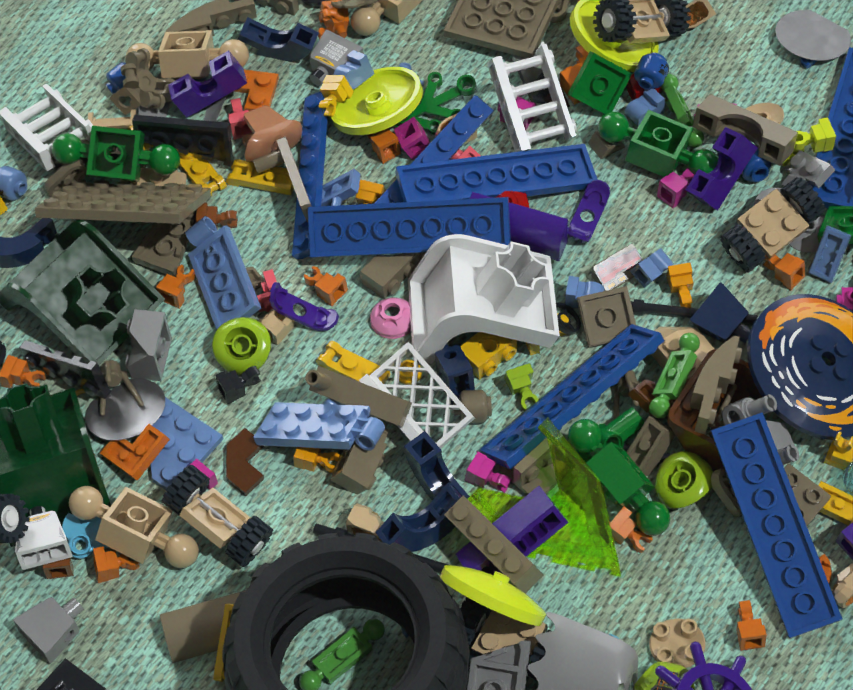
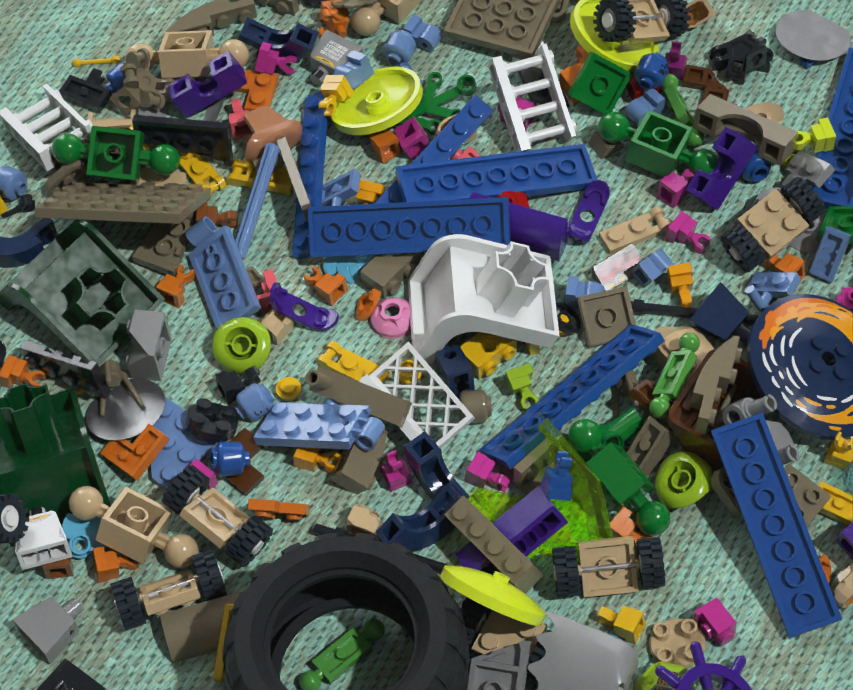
orange piece [736,600,767,651] -> none
none -> black hand [2,194,35,219]
none -> black plate [59,68,112,113]
none -> yellow hinge [72,56,121,67]
none -> plate [110,549,227,630]
none -> black plate [185,398,238,443]
none -> blue head [210,442,250,476]
none -> medium blue axle [235,143,280,259]
none -> medium blue head [235,383,275,422]
none -> orange plate [248,498,310,520]
none -> dark pink piece [255,42,297,75]
none -> yellow plate [276,377,302,401]
none -> medium azure plate [323,255,372,284]
none -> orange tile [356,288,381,321]
none -> dark pink piece [380,450,412,492]
none -> medium blue head [382,30,416,66]
none -> medium blue leg [403,14,443,52]
none -> blue piece [540,451,573,501]
none -> plate [552,536,665,598]
none -> yellow piece [596,605,646,645]
none -> tan plate [599,206,671,255]
none -> magenta piece [665,41,687,80]
none -> dark pink piece [665,211,711,254]
none -> reddish brown tile [681,64,729,103]
none -> dark pink brick [693,598,737,645]
none -> black piece [708,30,774,84]
none -> medium blue plate [745,272,801,311]

